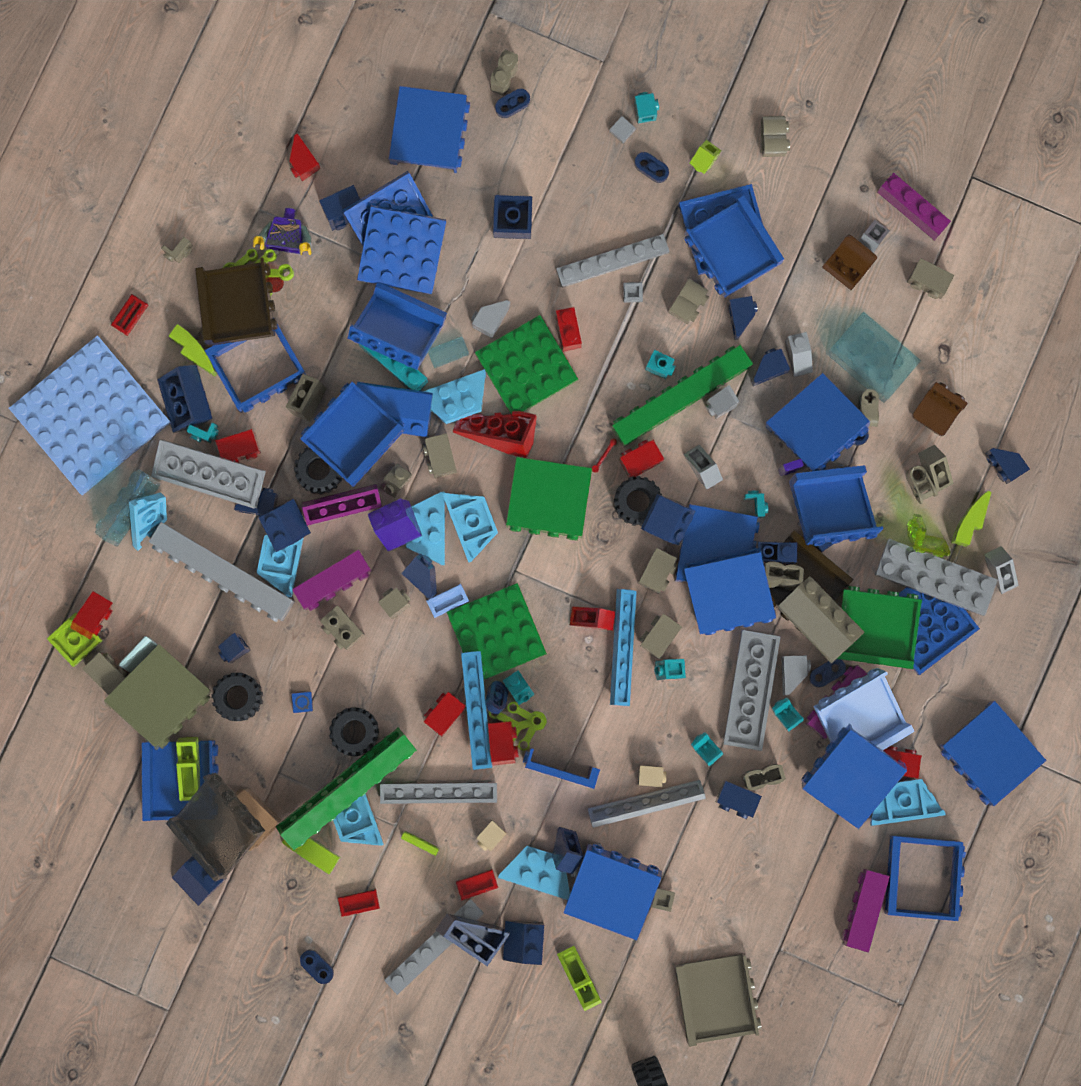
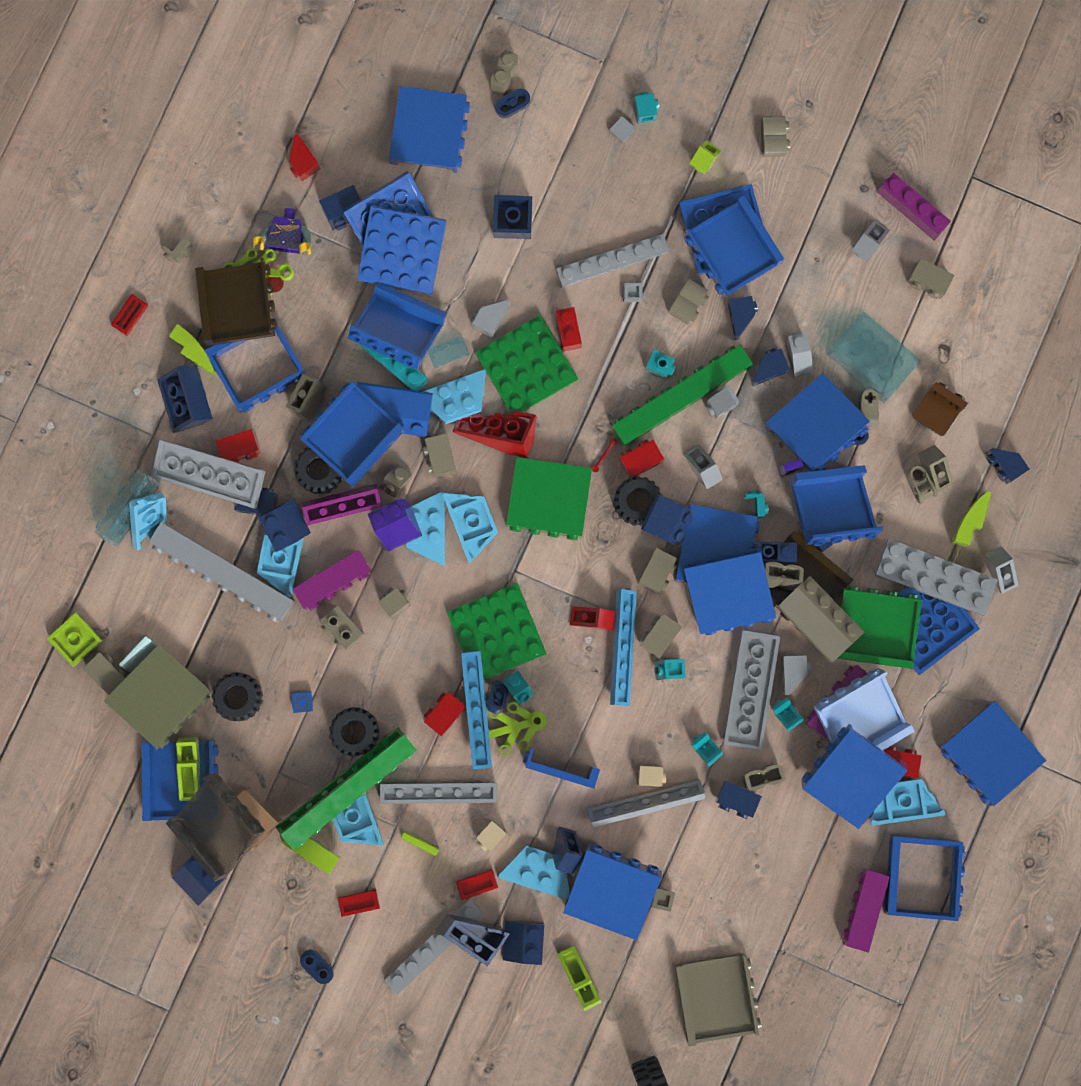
light blue plate [9,335,170,495] -> none
red brick [70,591,113,640] -> none
teal bracket [187,422,219,444] -> none
dark blue slope [218,633,251,663] -> none
dark blue slope [401,554,437,599] -> none
light blue tile [426,584,469,618] -> none
red brick [488,721,519,766] -> none
dark blue plate [634,152,669,183] -> none
dark blue plate [809,659,846,688] -> none
reddish brown bracket [822,234,877,291] -> none
clear neon green bracket [907,514,951,557] -> none

